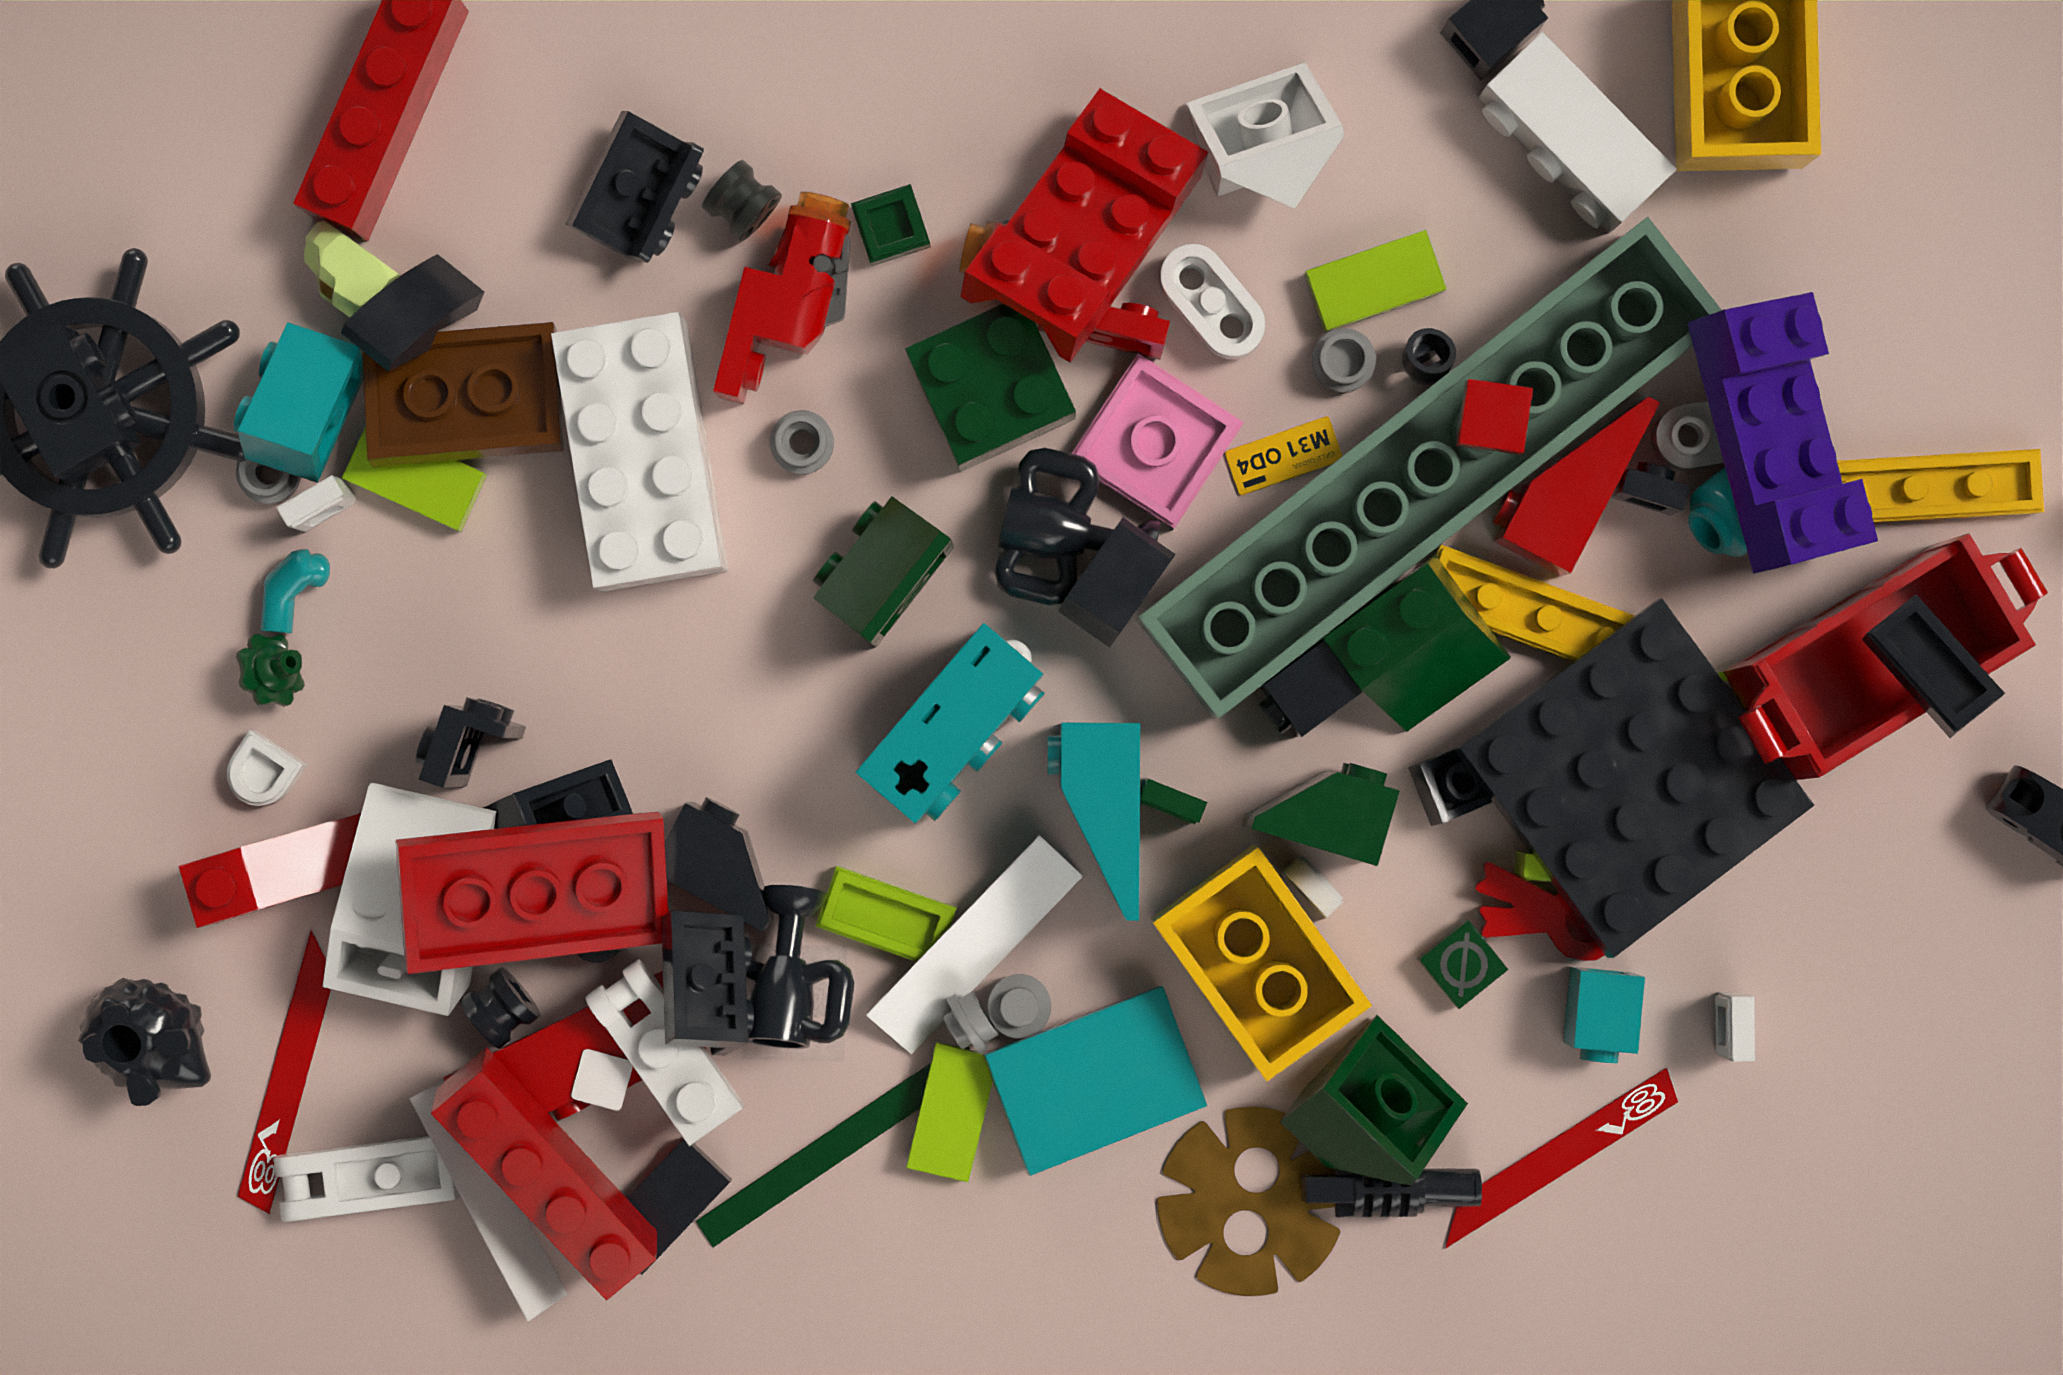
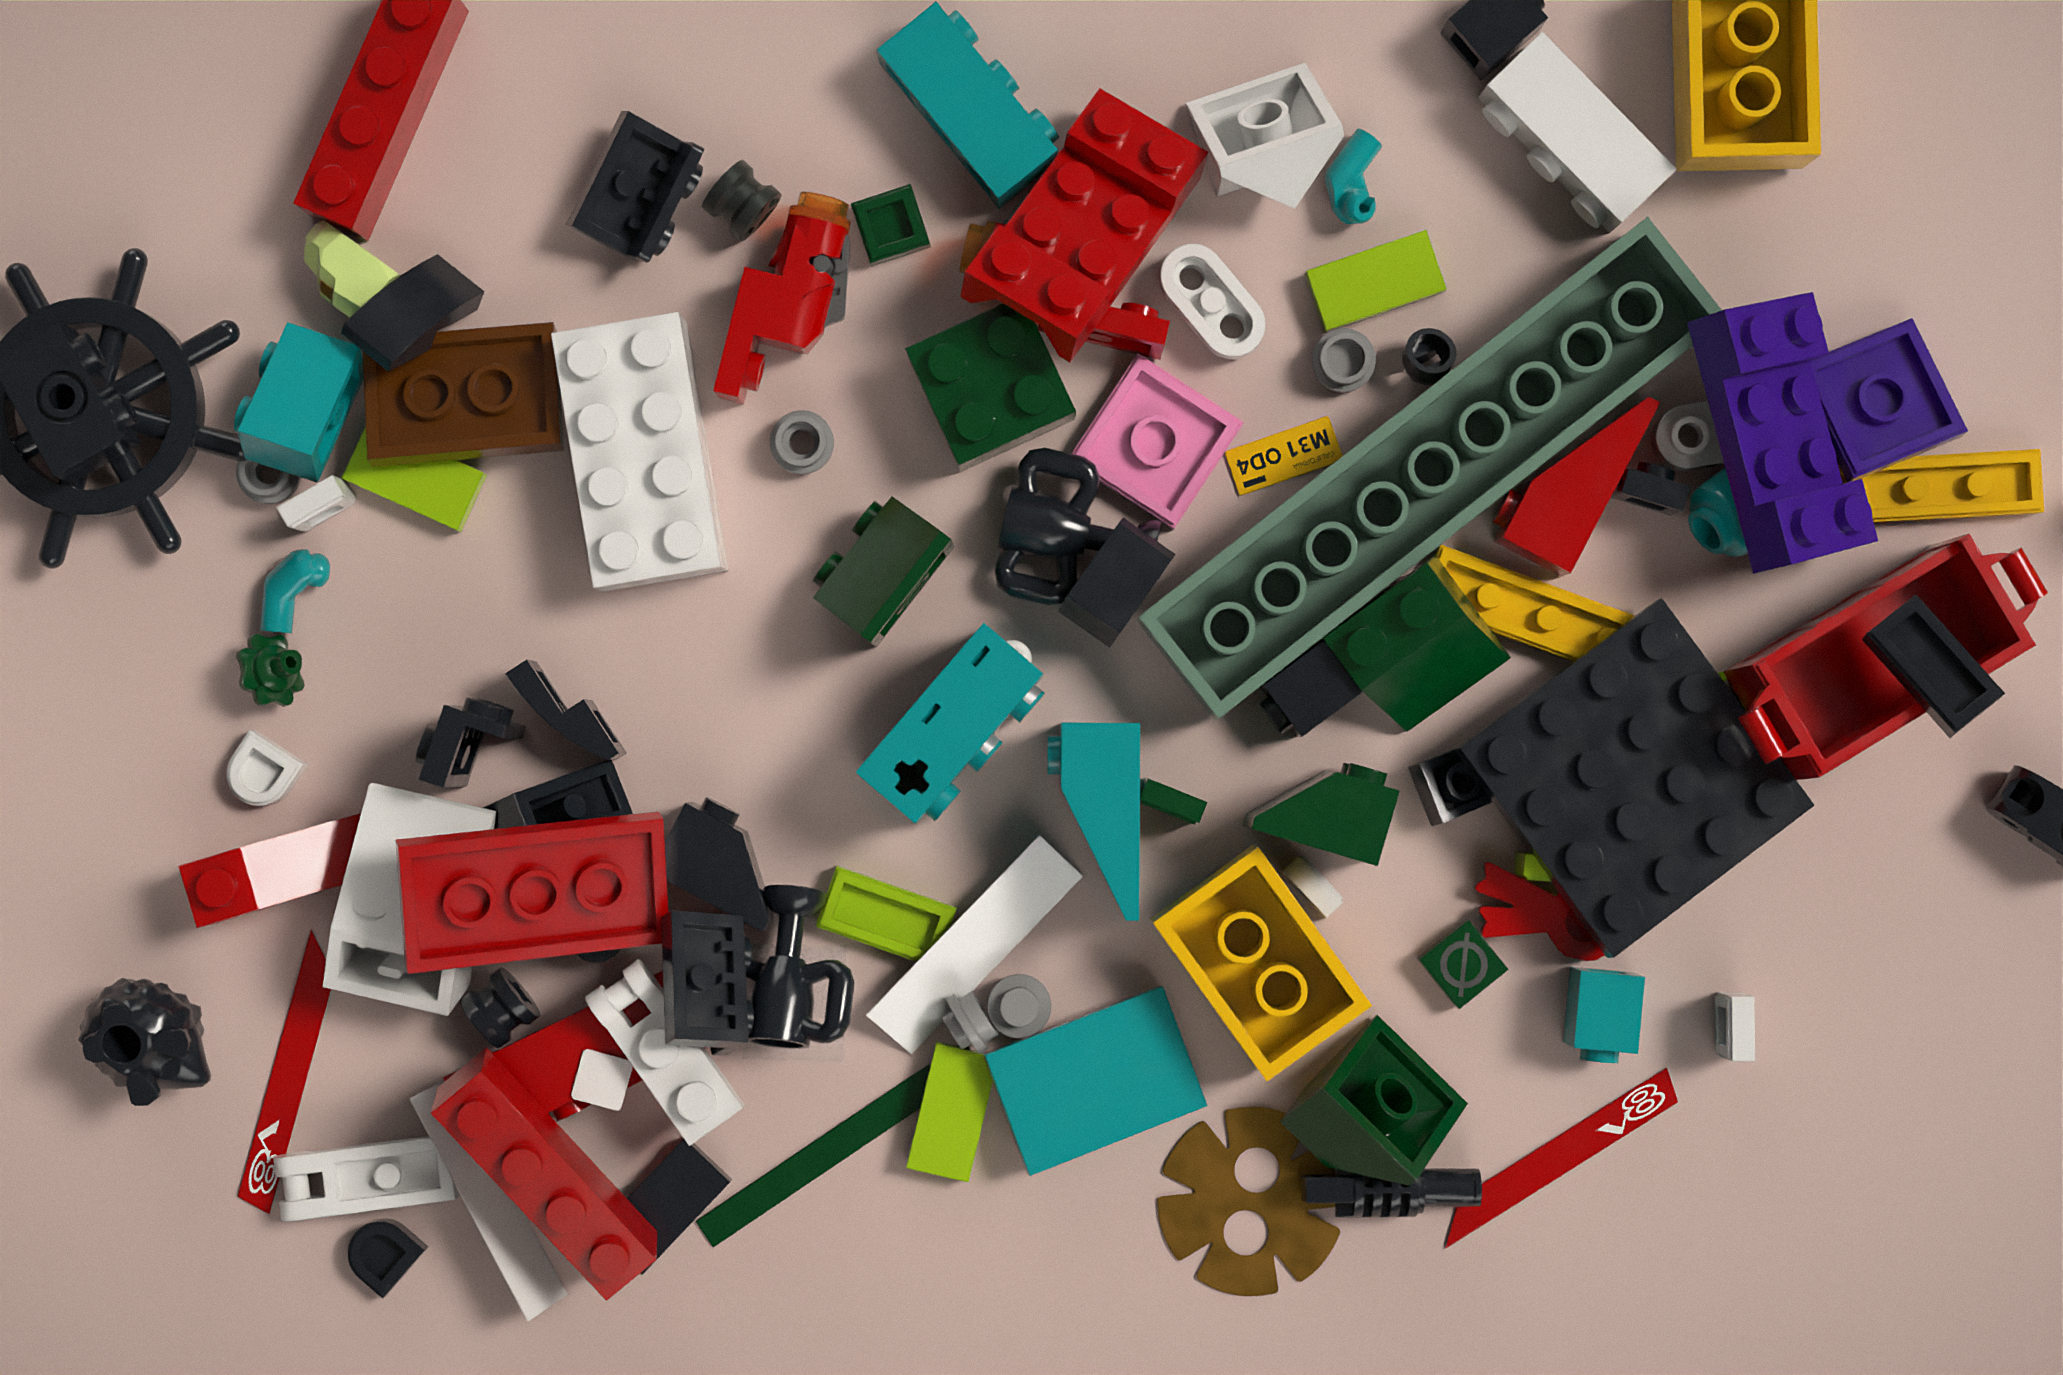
red tile [1456,379,1533,455] -> none
none -> black tile [348,1218,429,1299]
none -> black slope [505,659,627,760]
none -> teal brick [876,1,1059,209]
none -> teal arm [1324,128,1382,225]
none -> dark purple plate [1810,318,1968,482]

